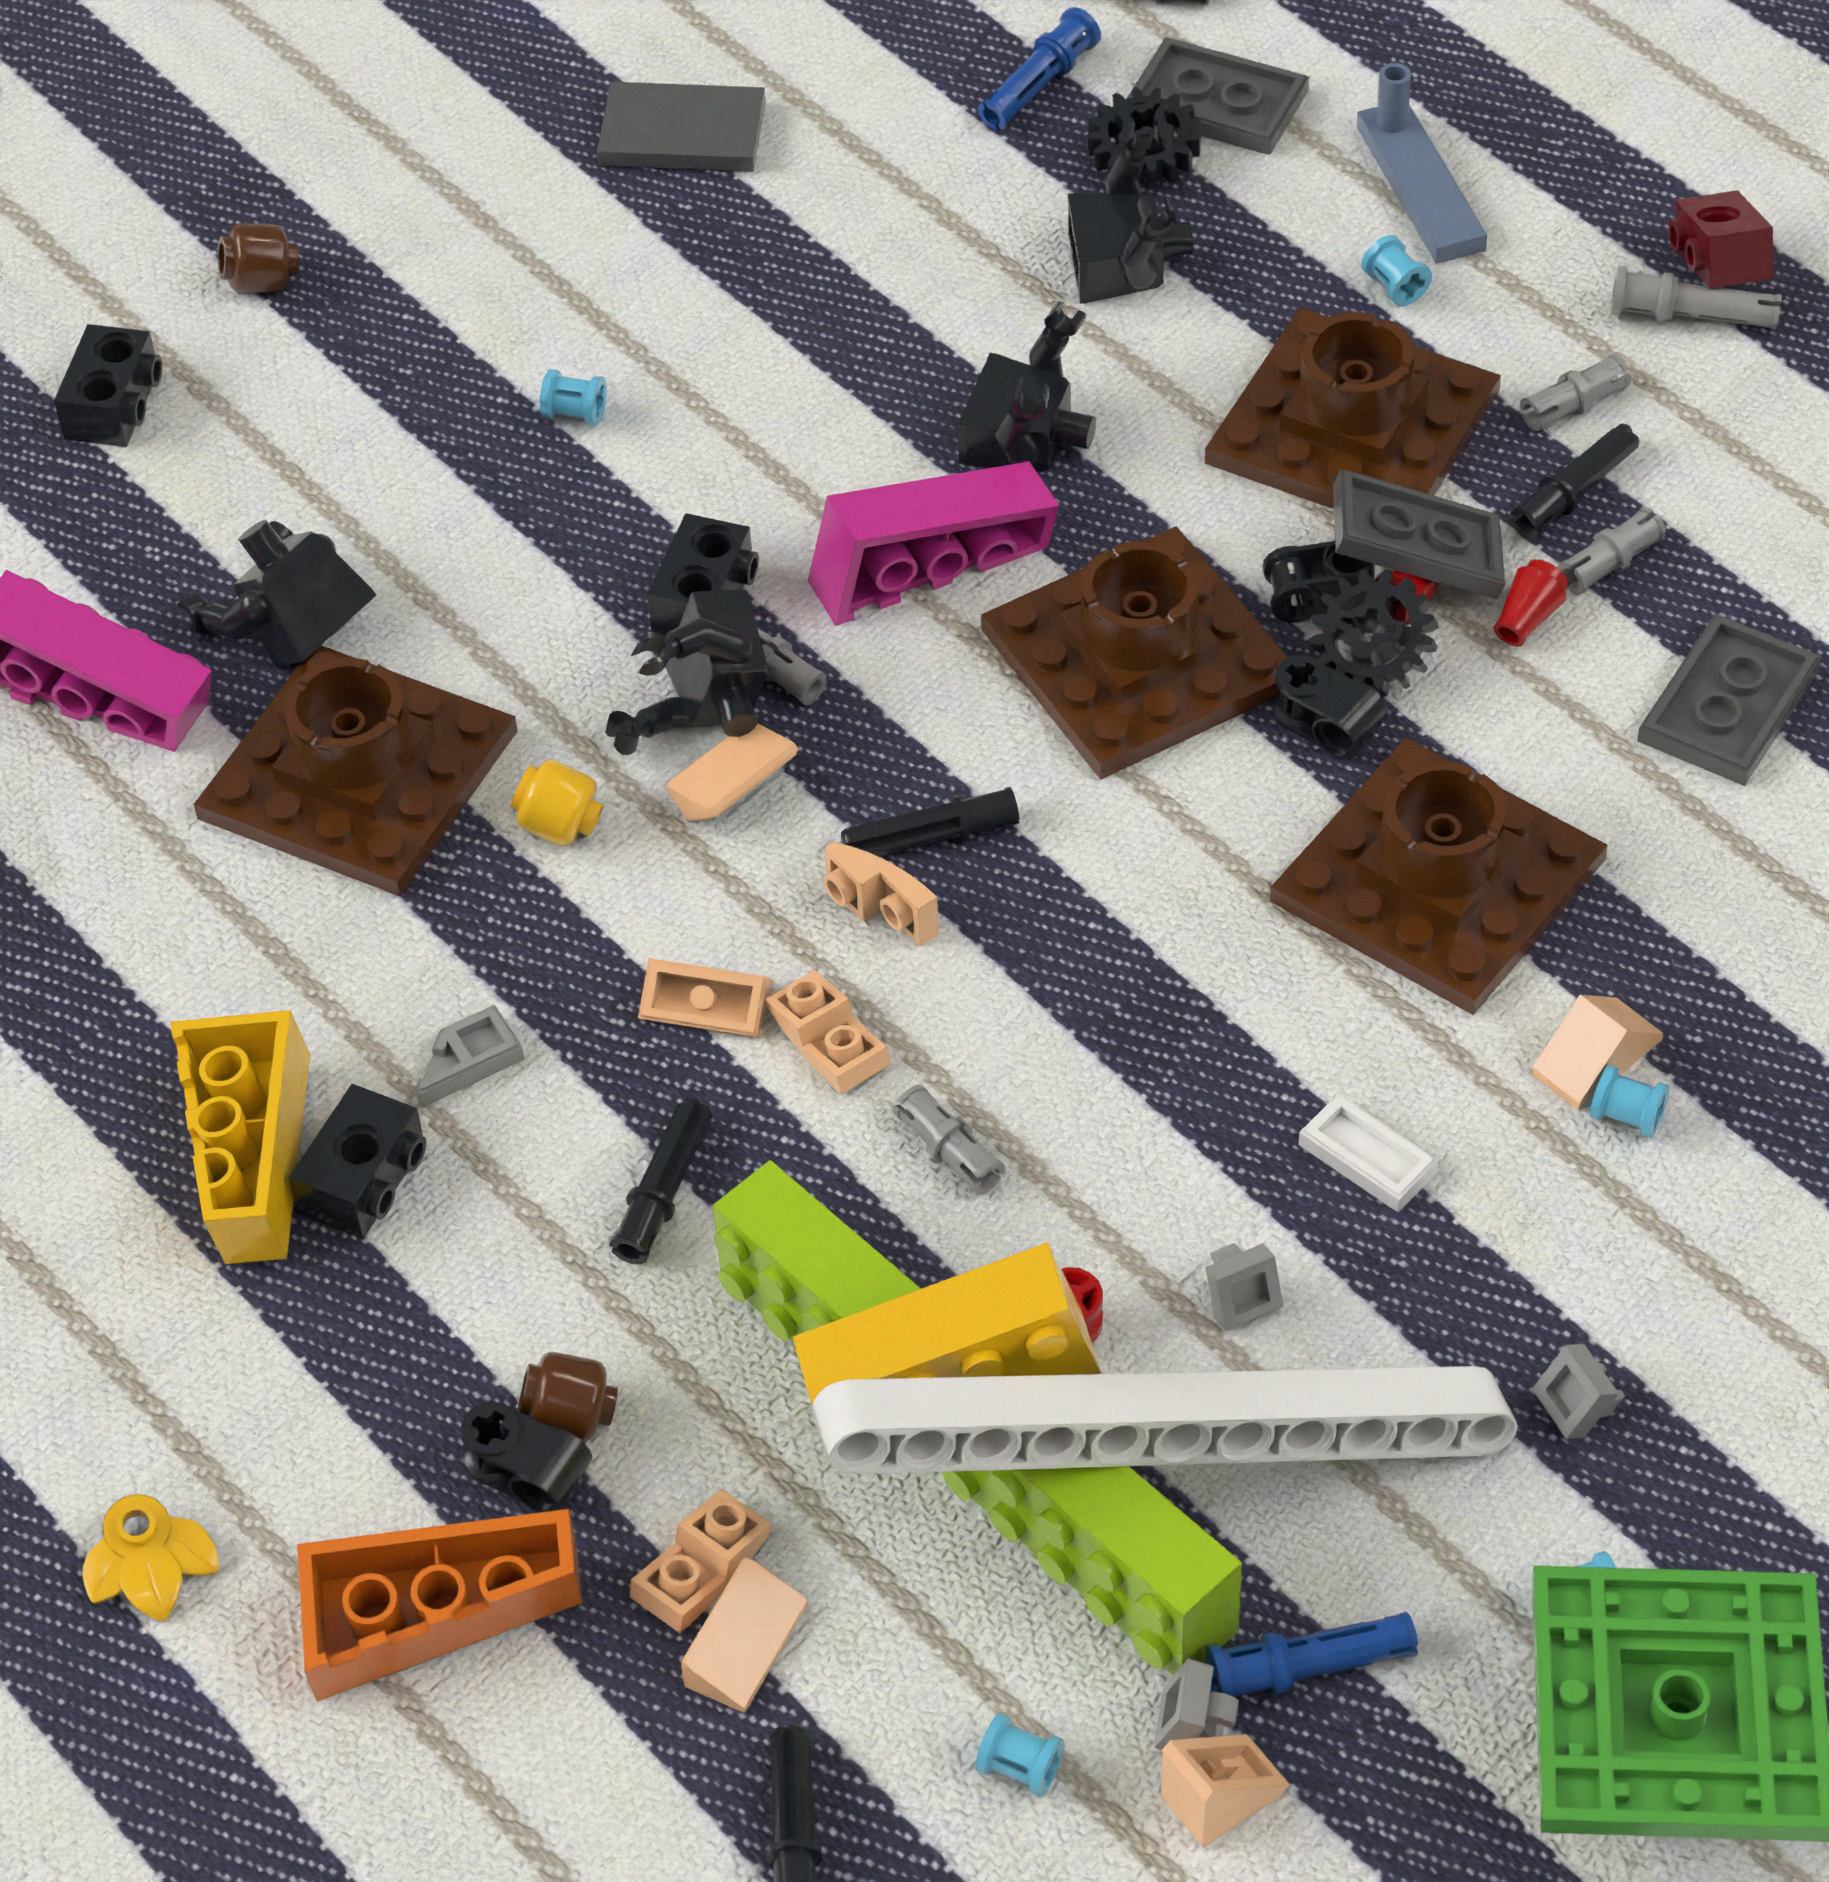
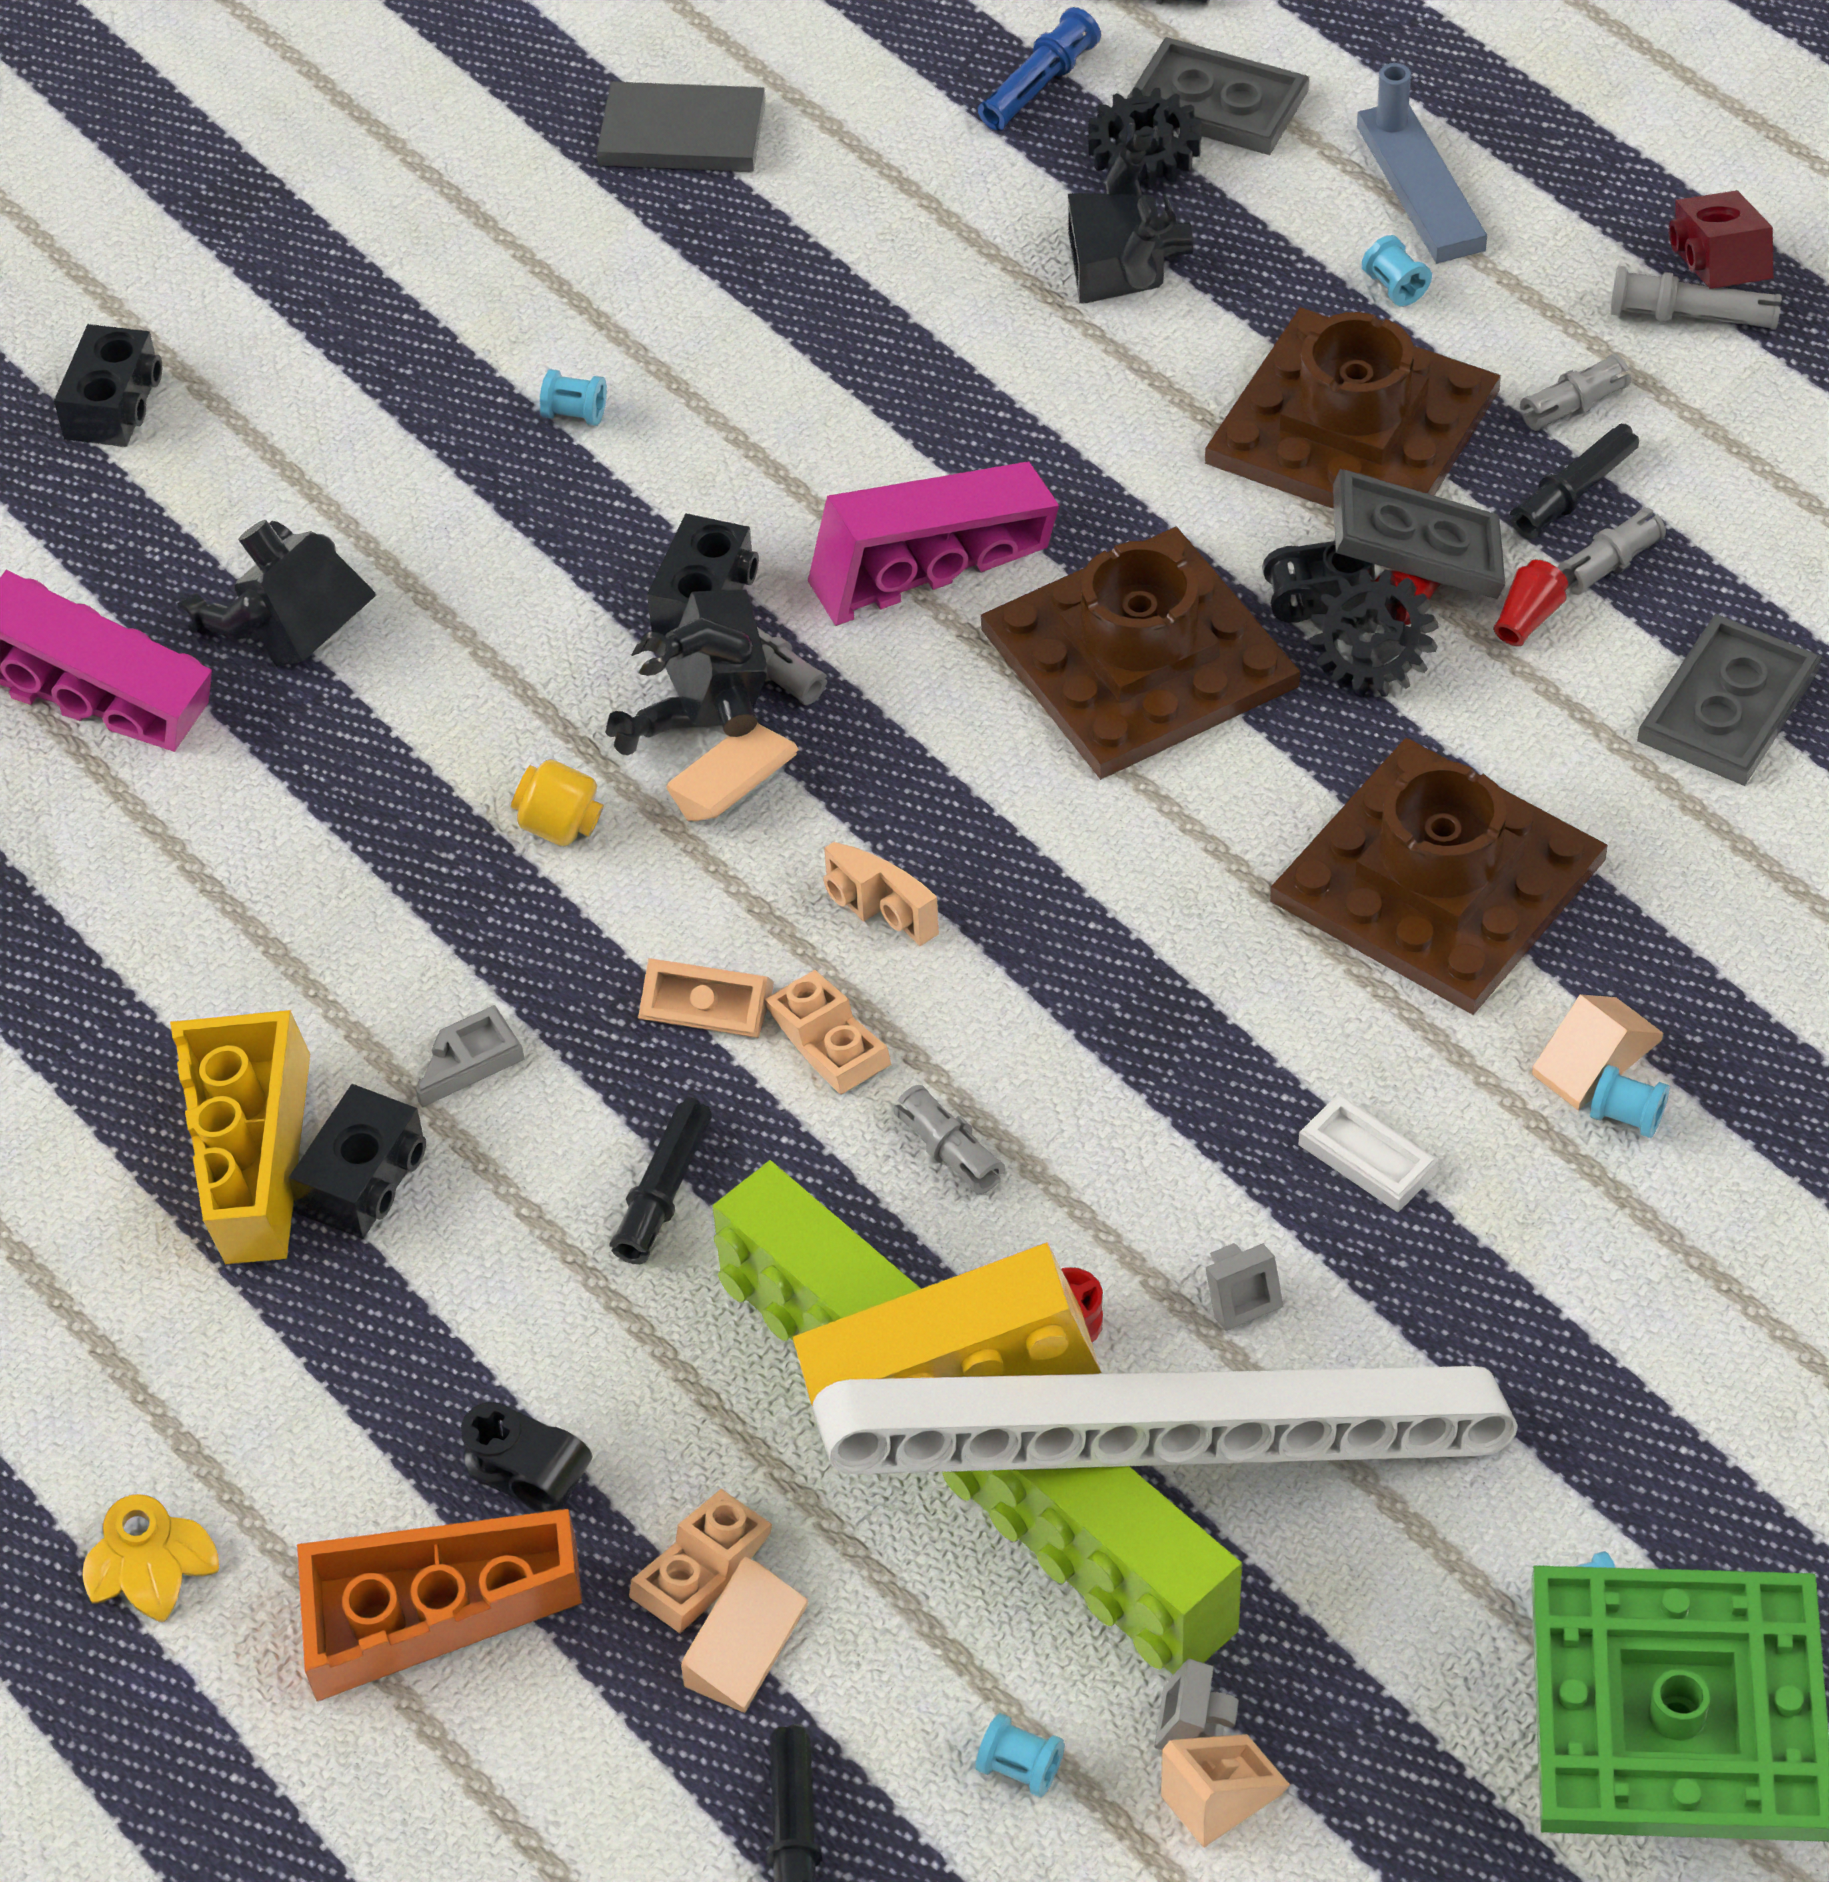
reddish brown piece [194,645,518,896] -> none
reddish brown head [217,223,299,294] -> none
reddish brown head [518,1352,618,1443] -> none
black axle [841,787,1020,857] -> none
black torso [958,301,1096,472] -> none
blue pin [1205,1612,1418,1697] -> none
black piece [1272,655,1388,760] -> none
light grey tile [1532,1344,1625,1439] -> none

